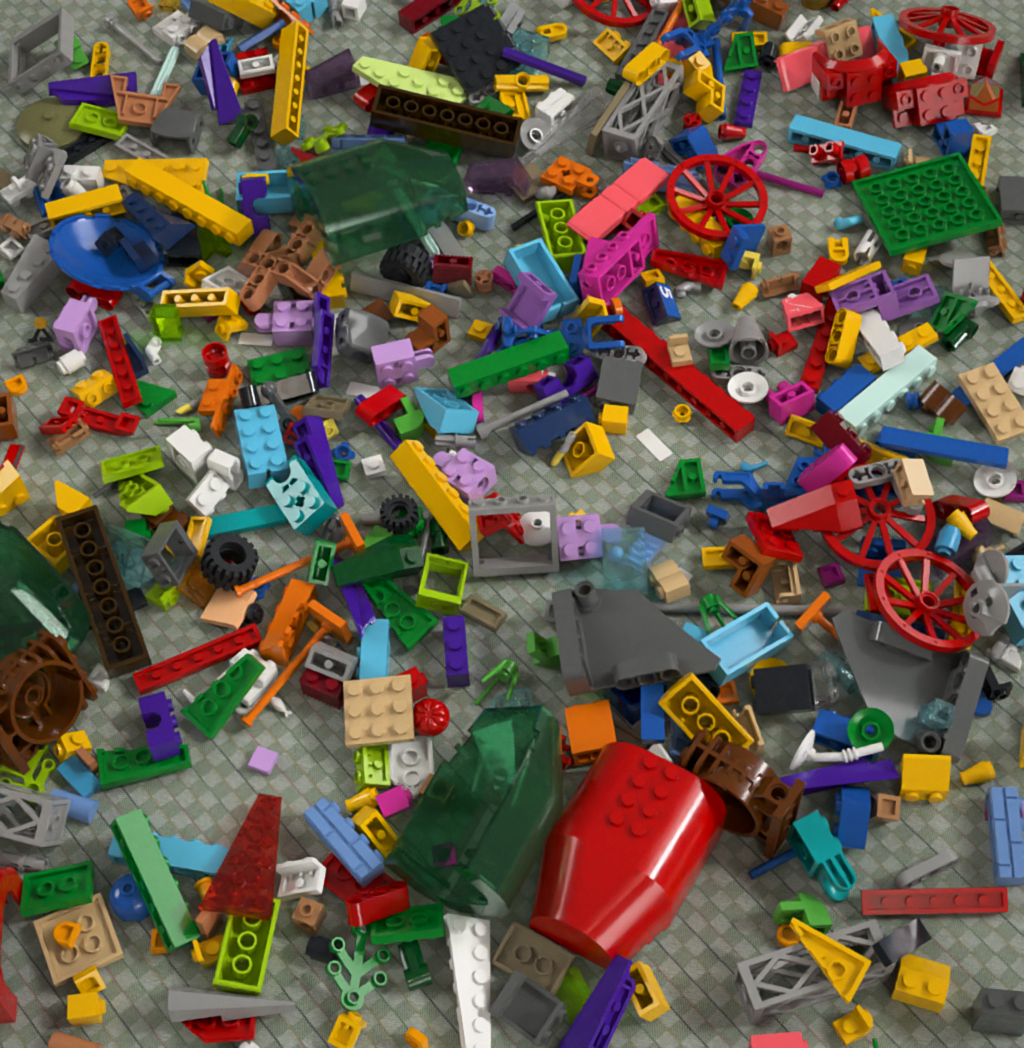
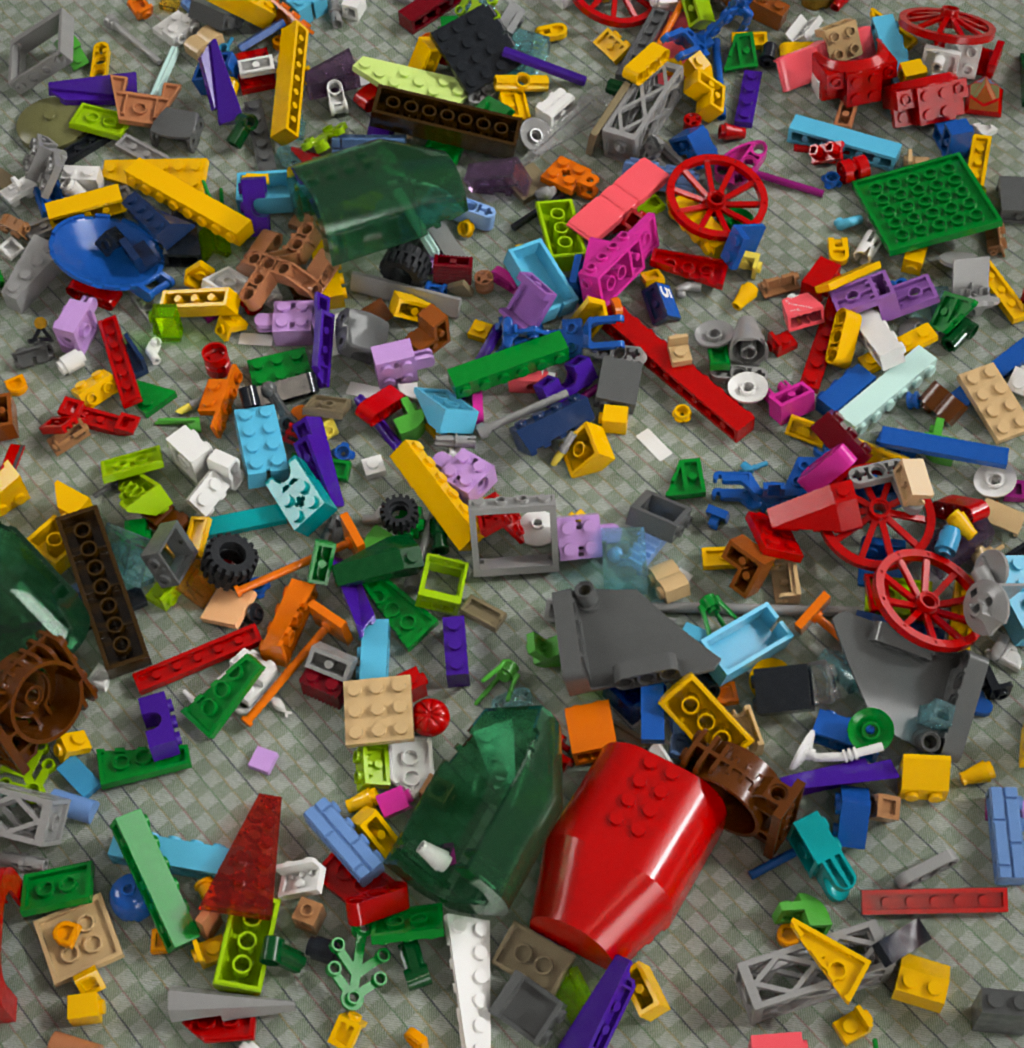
nougat tile [76,746,99,775] -> none
piece [305,621,338,647] -> none
medium nougat brick [766,224,792,257] -> none
magenta tile [817,562,846,589] -> none
none -> dark green piece [259,935,307,974]
none -> white piece [327,79,349,117]
none -> white tile [398,382,418,402]
none -> white cone [416,840,452,873]

